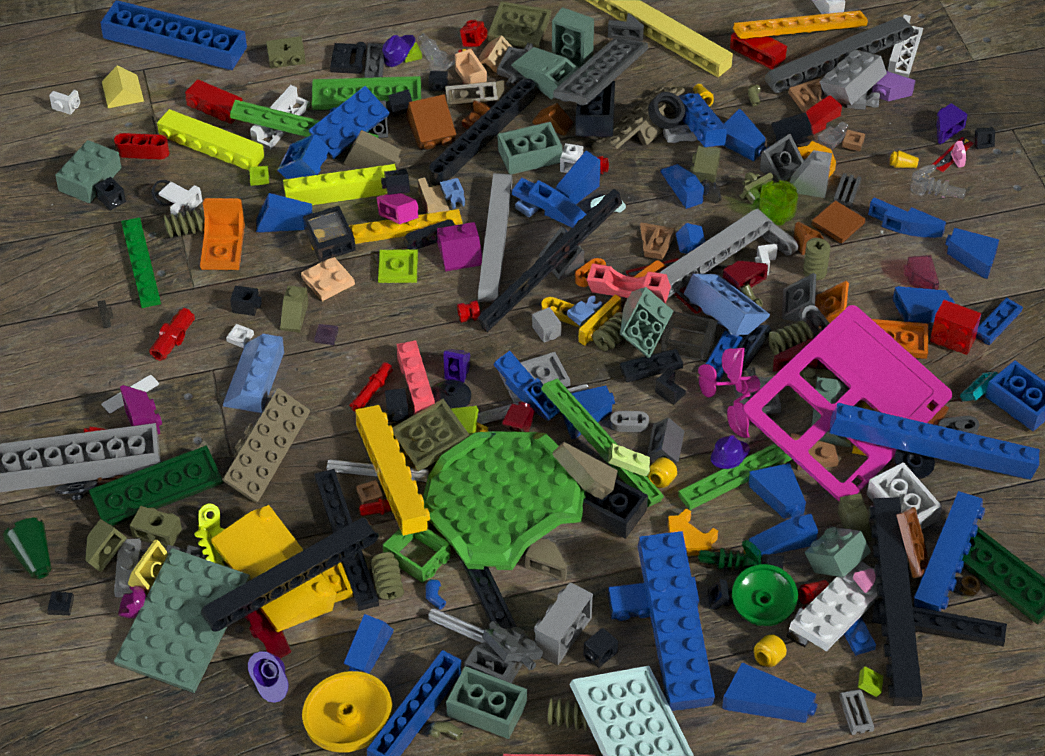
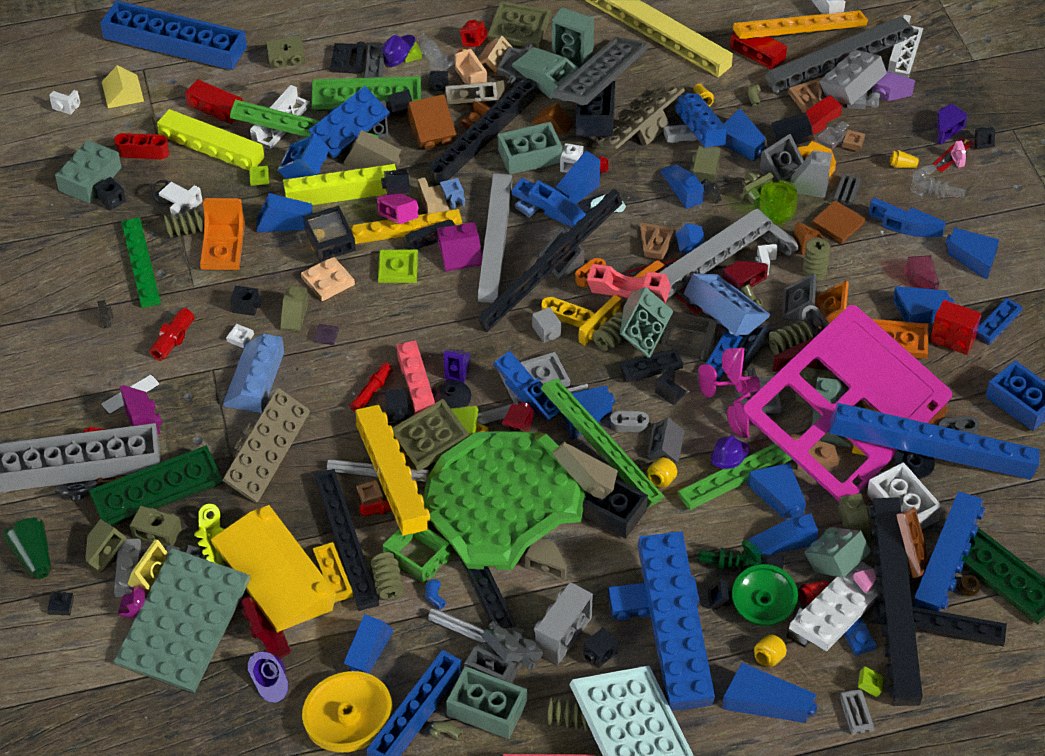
black beam [200,518,379,632] -> none
red wheel [457,300,480,323] -> none
medium blue plate [567,296,602,327] -> none
dark grey slope [608,13,644,41] -> none
yellowish green plate [608,443,650,477] -> none
black tyre [648,92,685,129] -> none
light orange piece [668,509,718,556] -> none
teal plate [960,371,998,402] -> none

